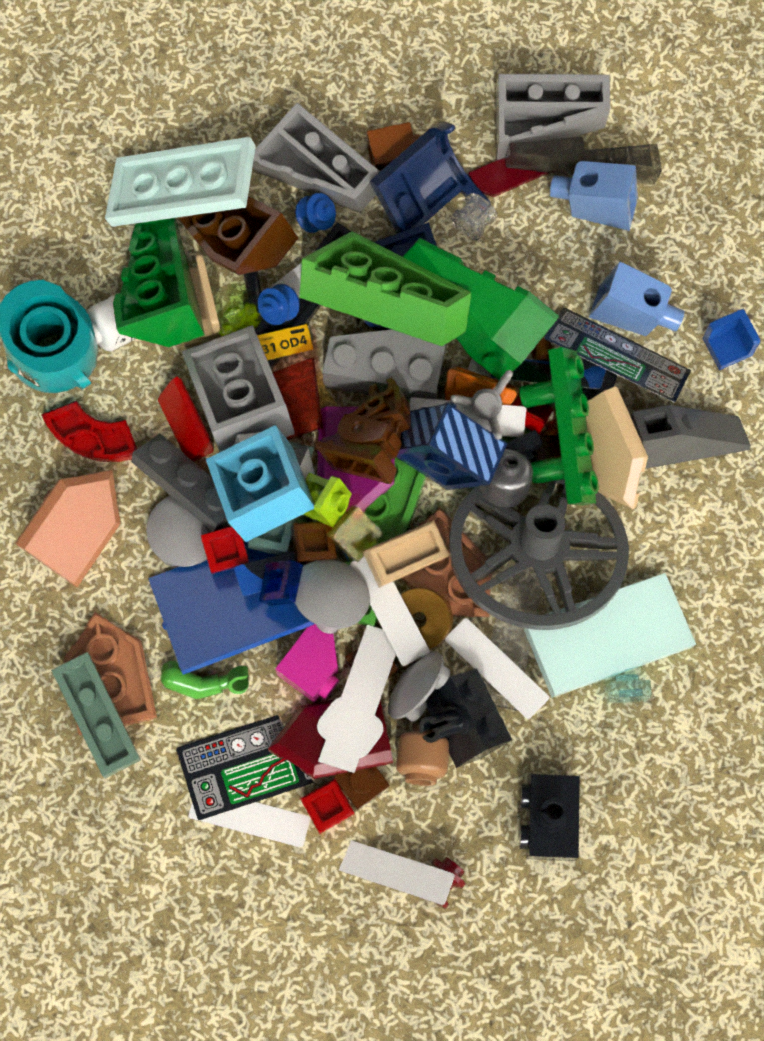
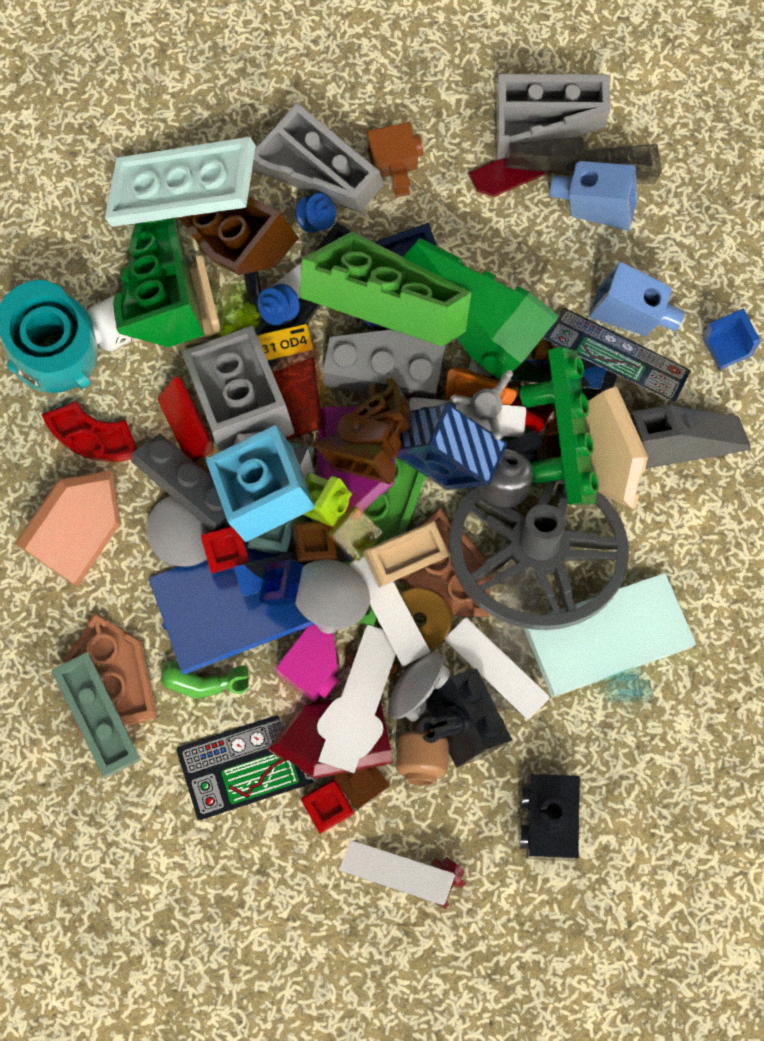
white sticker [189,802,310,847] -> none
dark blue piece [369,121,491,233] -> none
clear wheel [450,193,497,241] -> none

